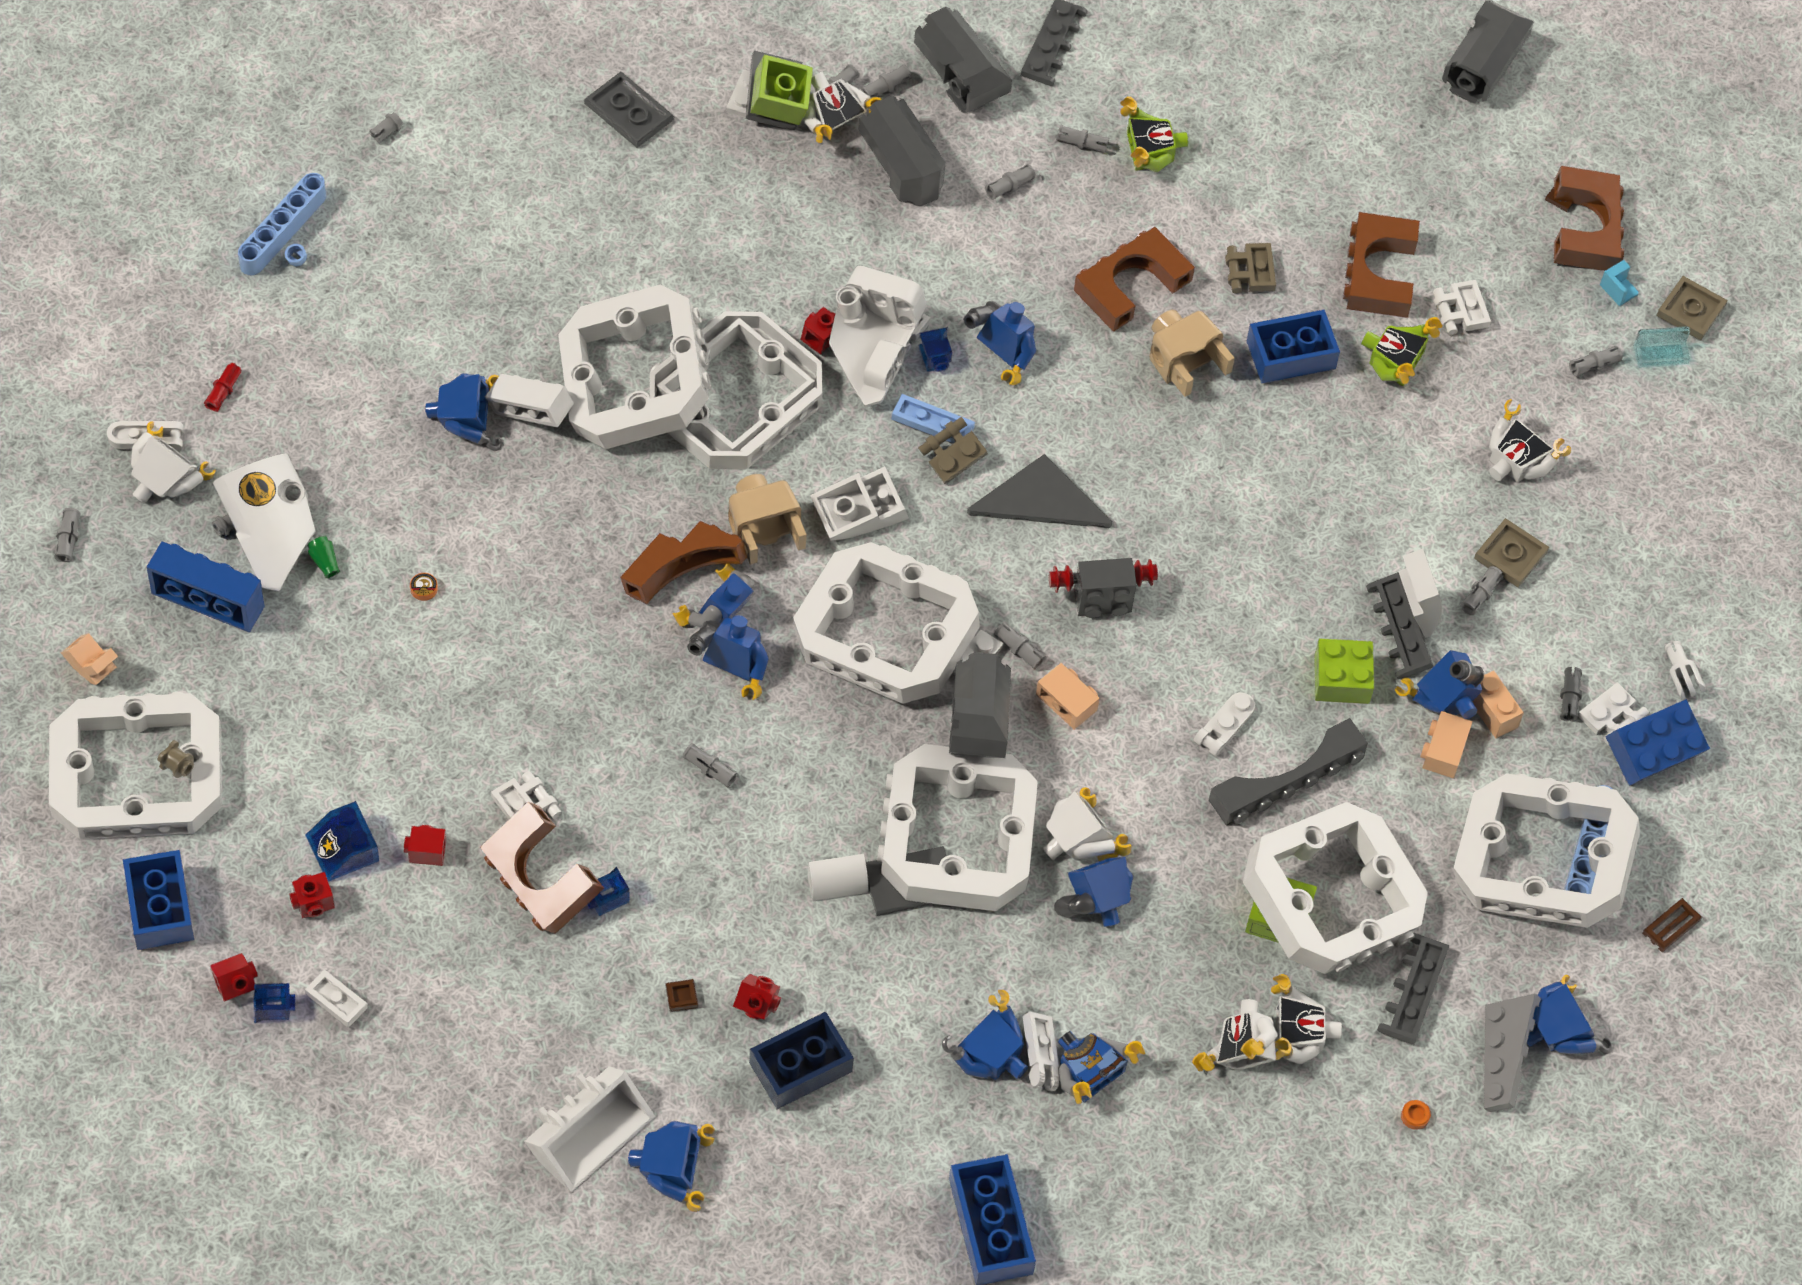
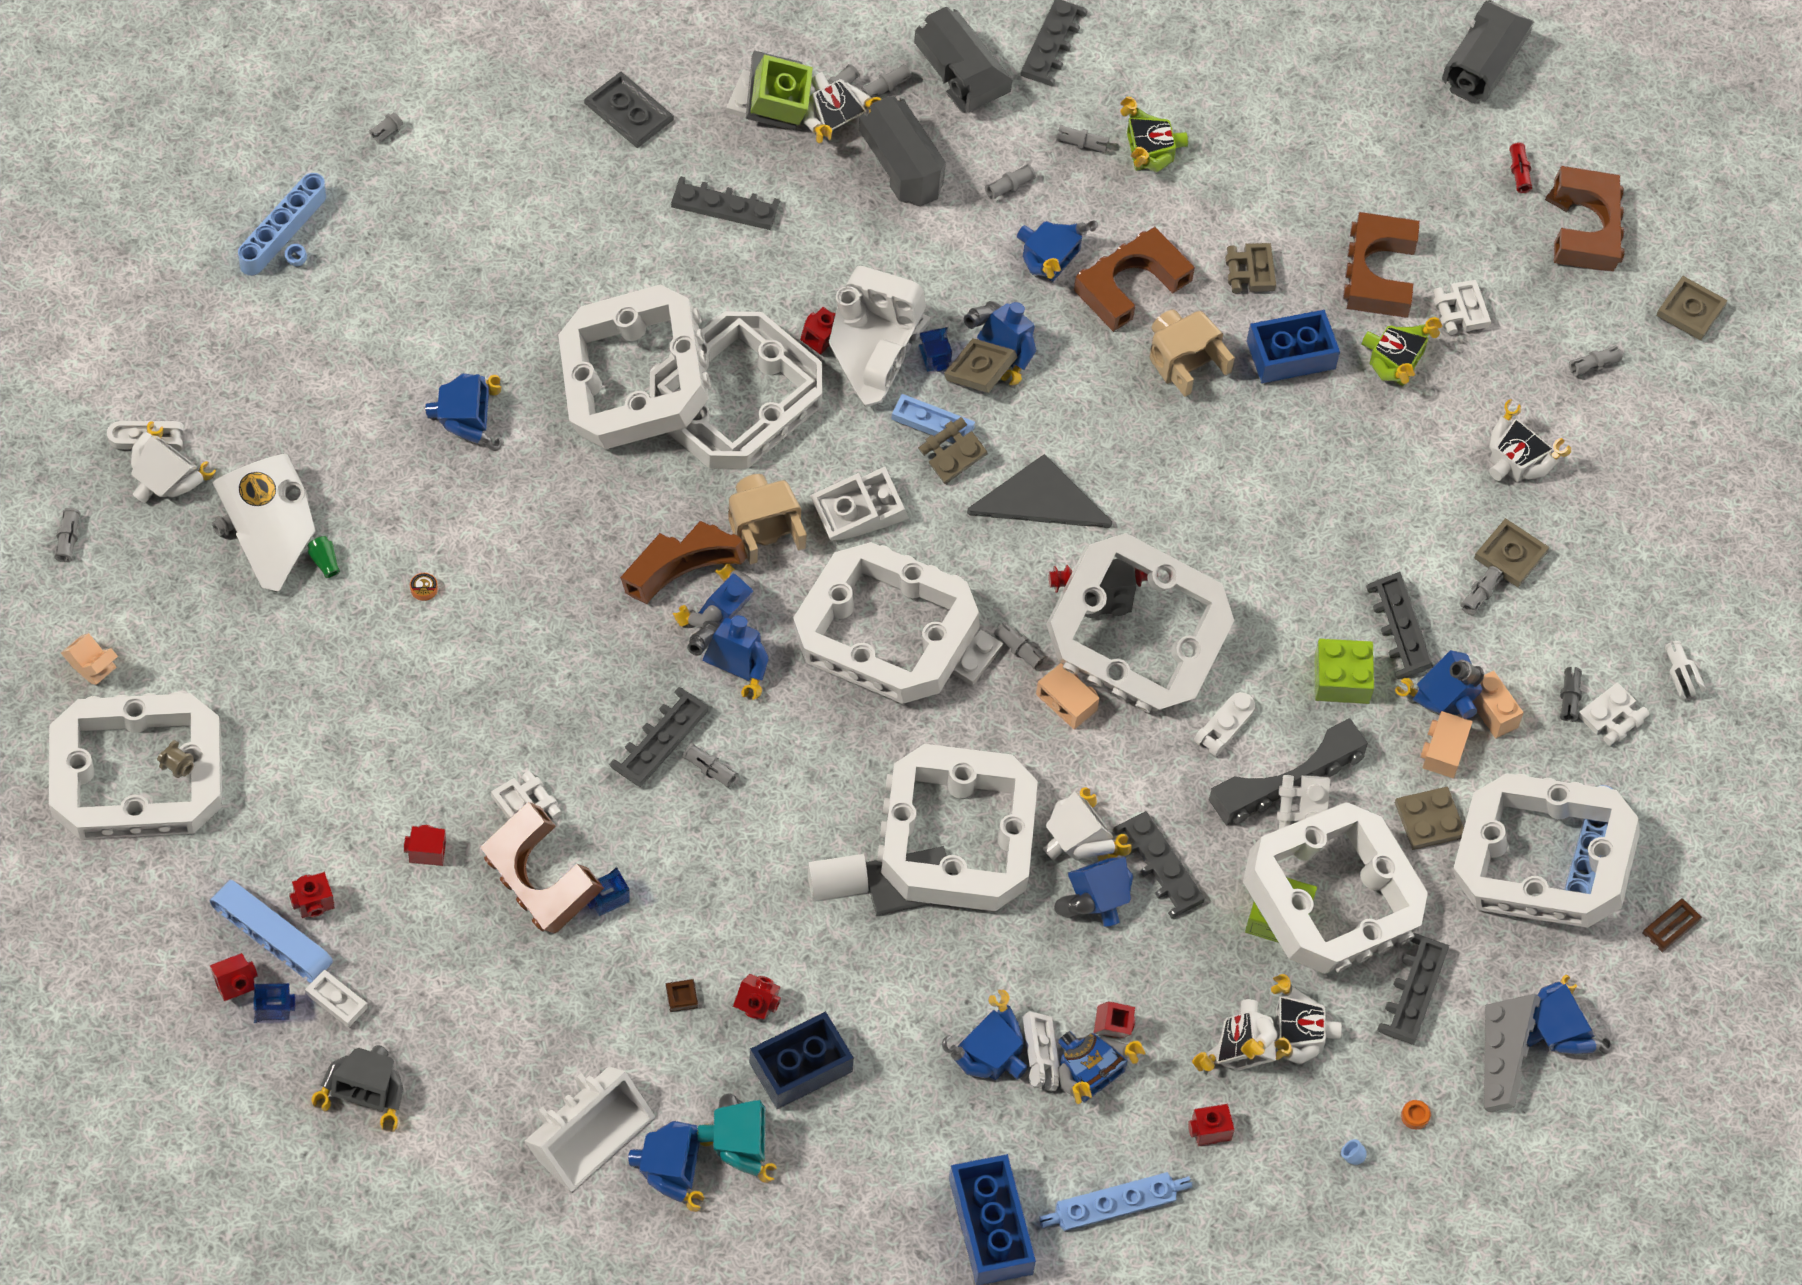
blue brick [123,850,194,950] -> none
blue brick [146,541,265,633] -> none
red axle [204,363,242,412] -> none
clear blue slope [305,801,379,882] -> none
white brick [485,374,574,427] -> none
dark grey brick [949,652,1011,758] -> none
white slope [1398,549,1442,638] -> none
medium azure panel [1600,260,1639,306] -> none
blue brick [1605,699,1710,786] -> none
clear light blue panel [1633,326,1690,368] -> none
none -> light blue beam [209,880,333,983]
none -> dark grey torso [311,1045,403,1132]
none -> dark grey hinge [609,687,708,788]
none -> dark grey hinge [671,176,780,230]
none -> teal torso [698,1093,777,1183]
none -> dark tan plate [944,338,1017,393]
none -> blue torso [1017,220,1098,282]
none -> light blue plate [1039,1172,1192,1231]
none -> white panel [1046,533,1234,713]
none -> red brick [1093,1001,1135,1039]
none -> dark grey hinge [1113,811,1205,919]
none -> red brick [1188,1104,1235,1146]
none -> white plate [1277,775,1330,829]
none -> light blue hinge [1341,1139,1367,1165]
none -> dark tan plate [1395,786,1464,850]
none -> red pin [1509,143,1533,193]

